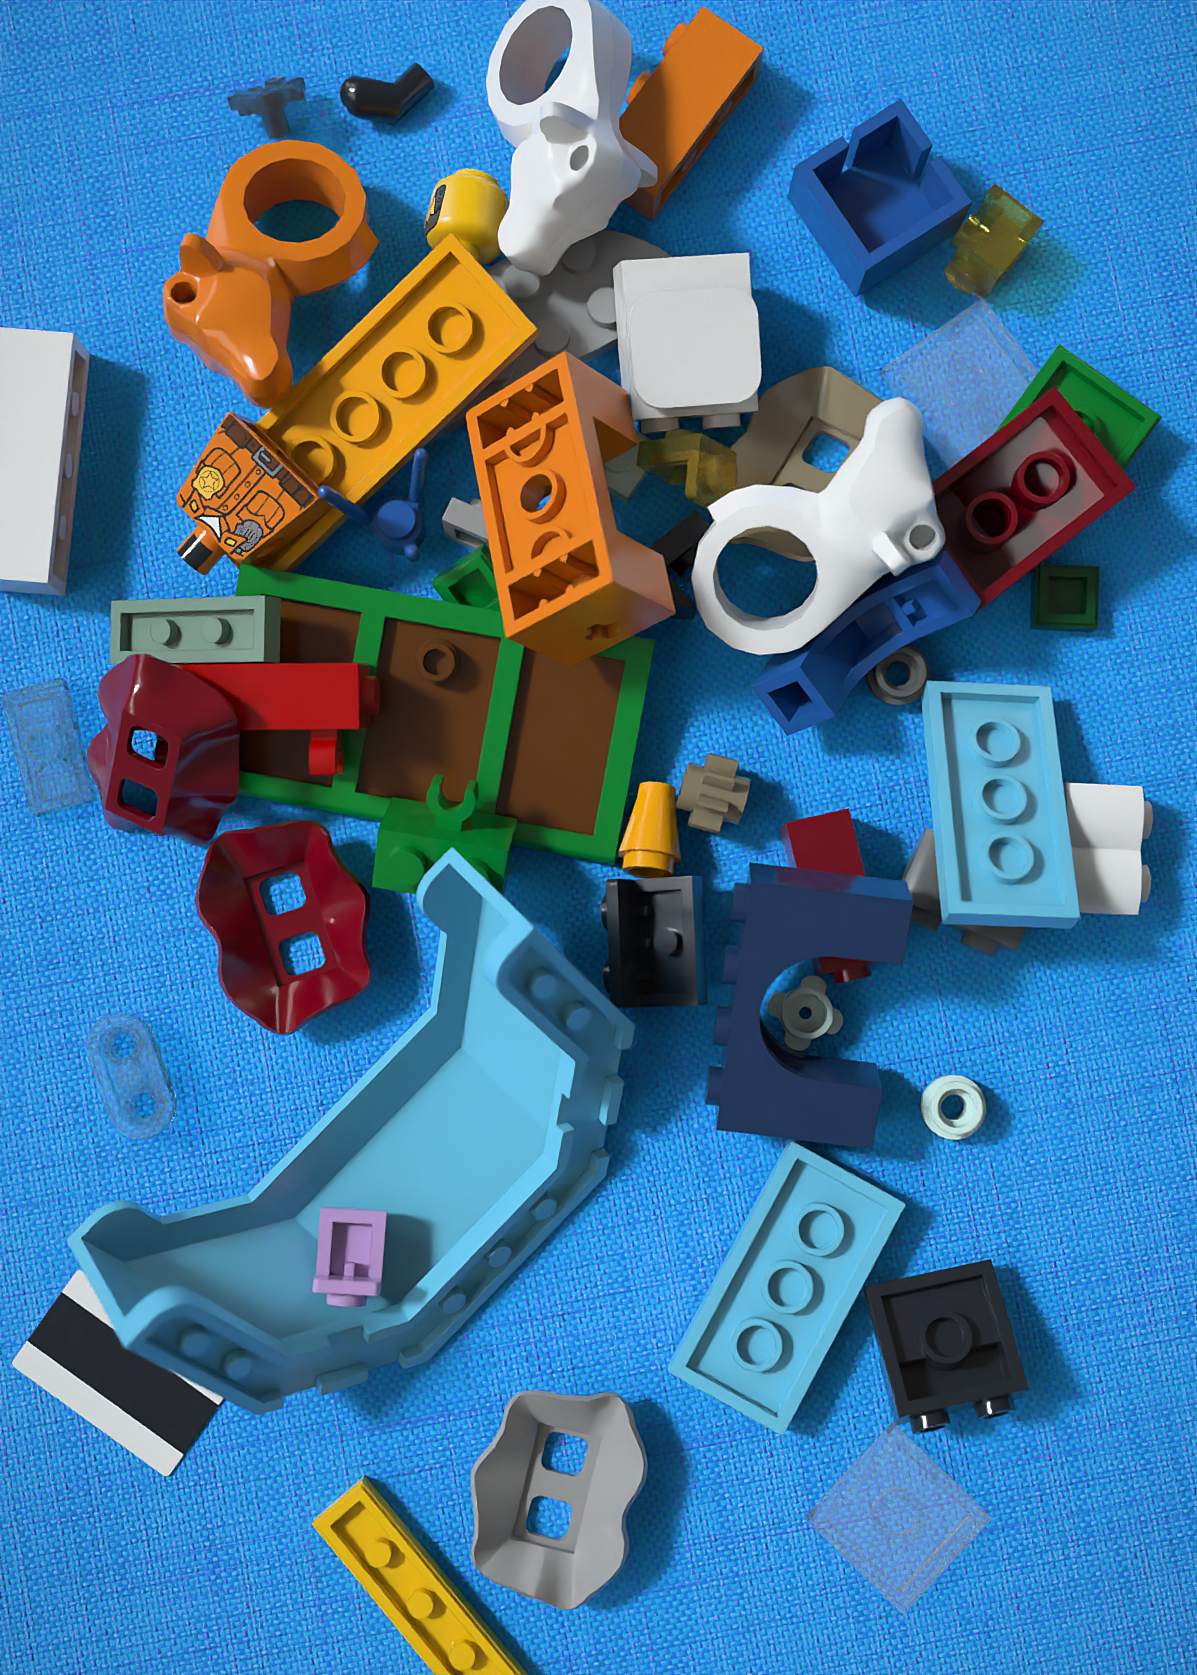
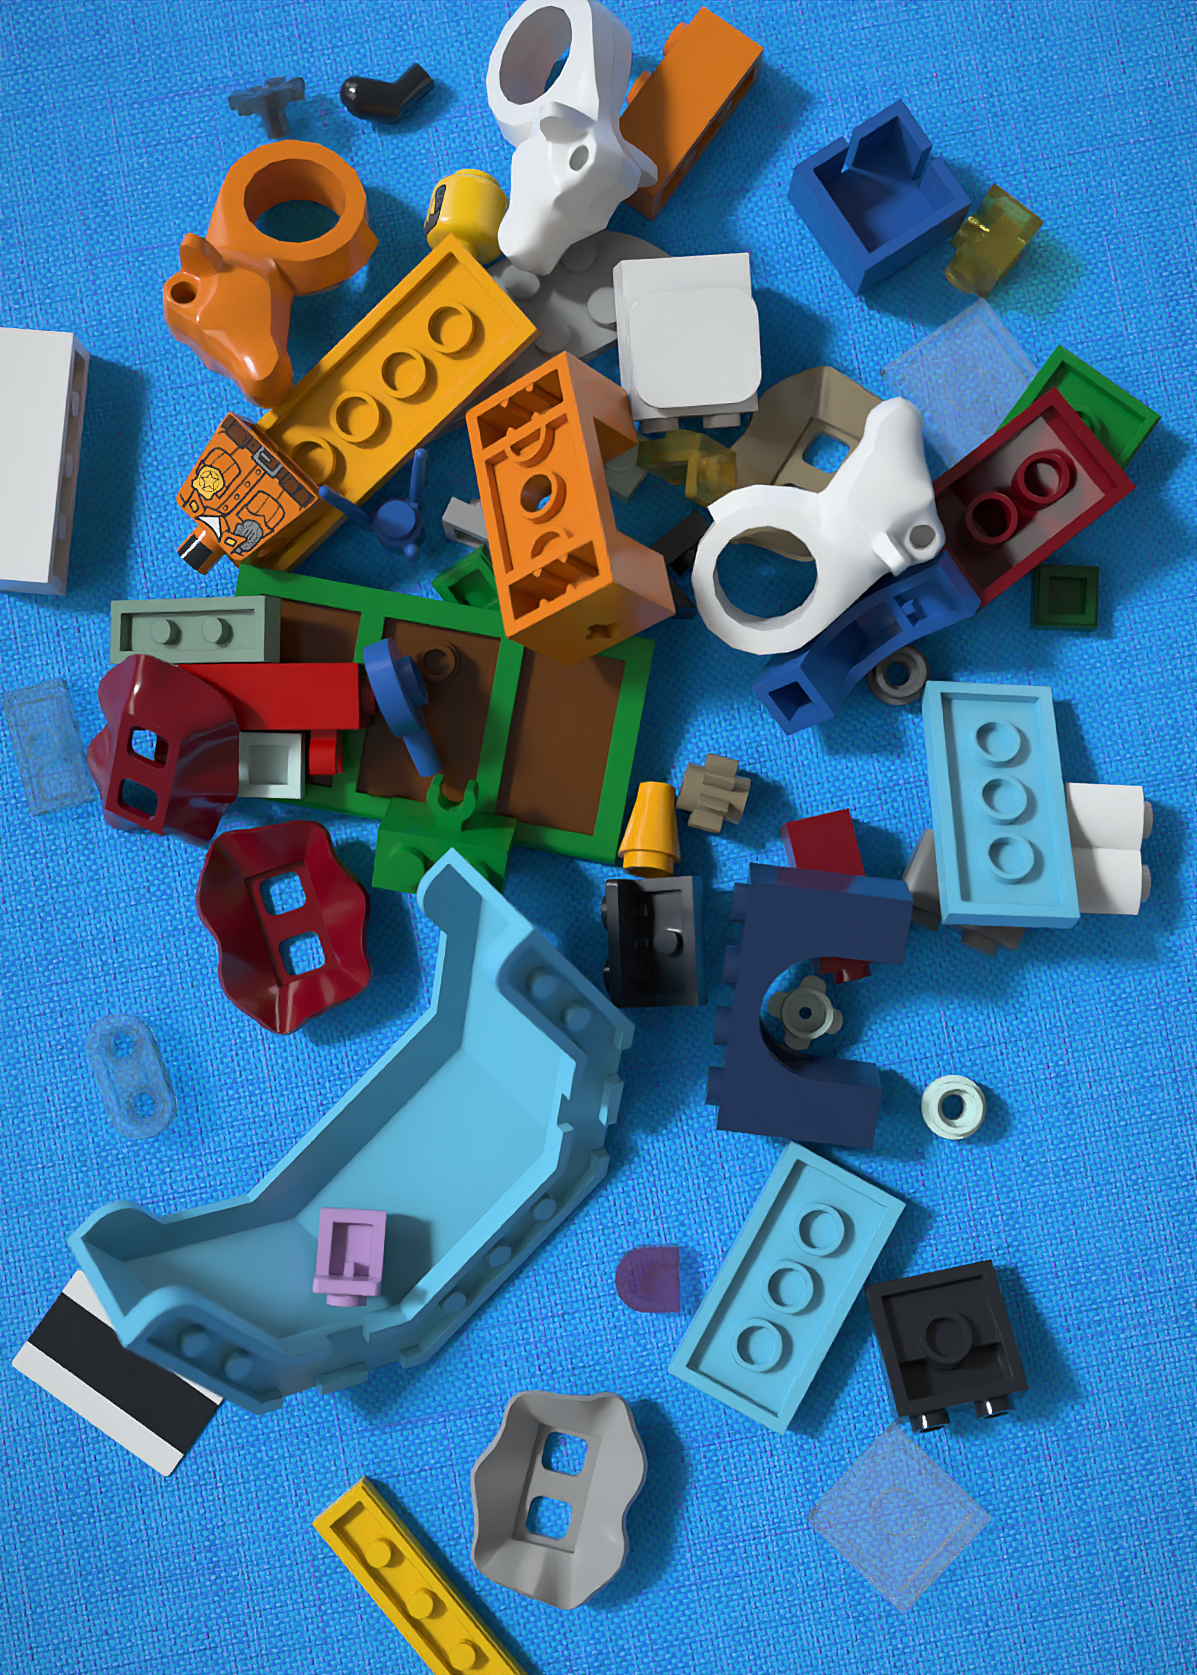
none -> light aqua plate [237,731,306,799]
none -> blue piece [363,637,443,777]
none -> tile [615,1244,680,1313]

